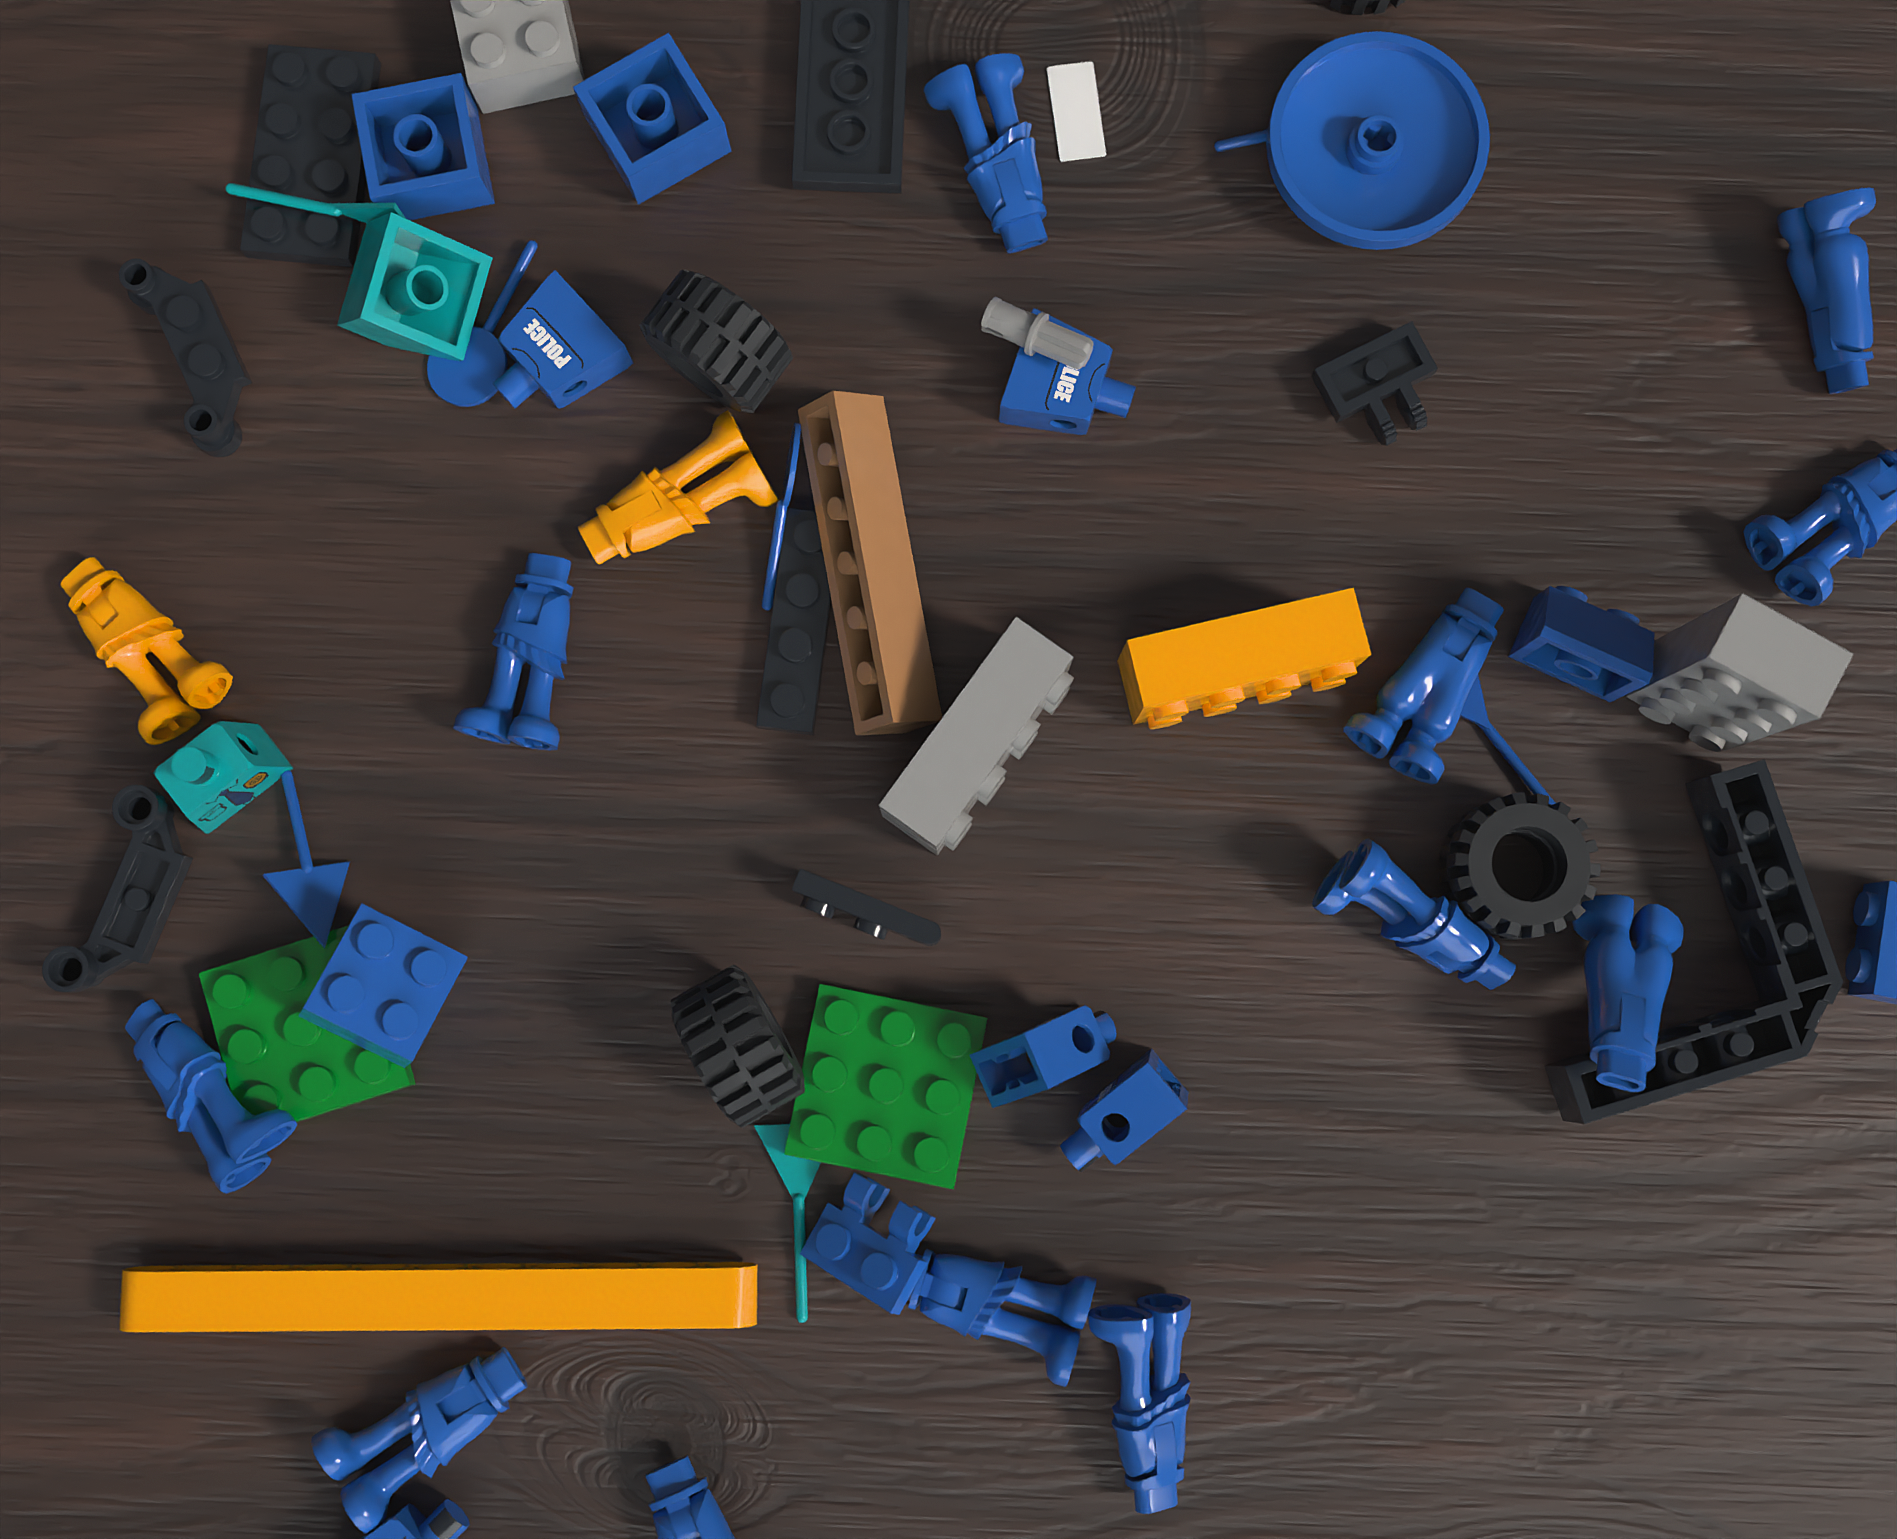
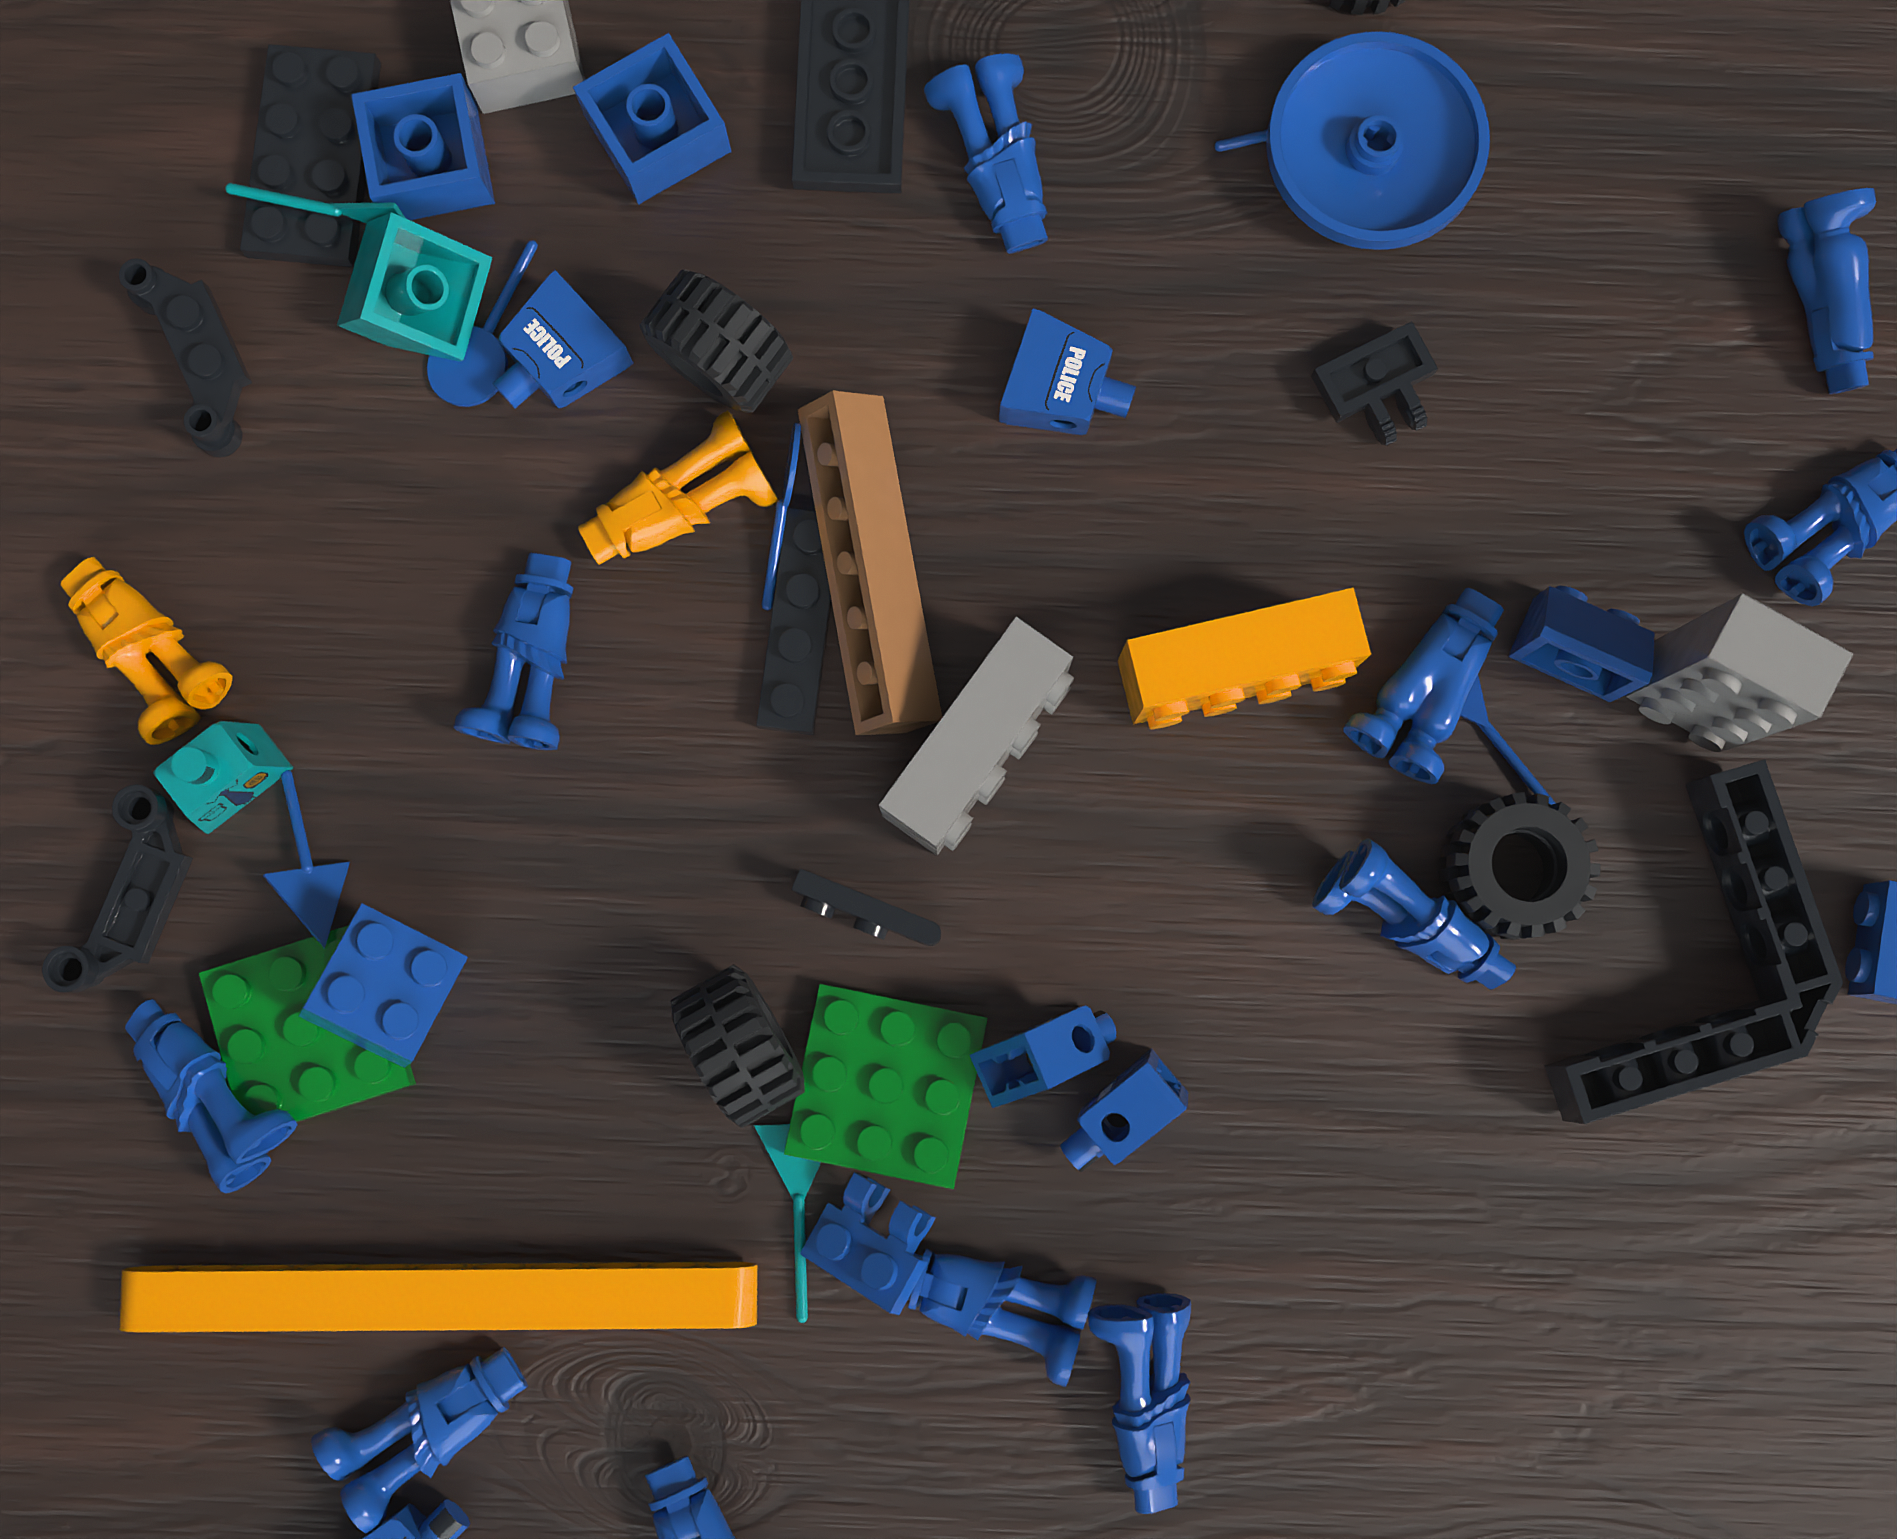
light grey axle [981,297,1094,369] -> none
white sticker [1047,62,1106,162] -> none
blue piece [1572,894,1684,1092] -> none

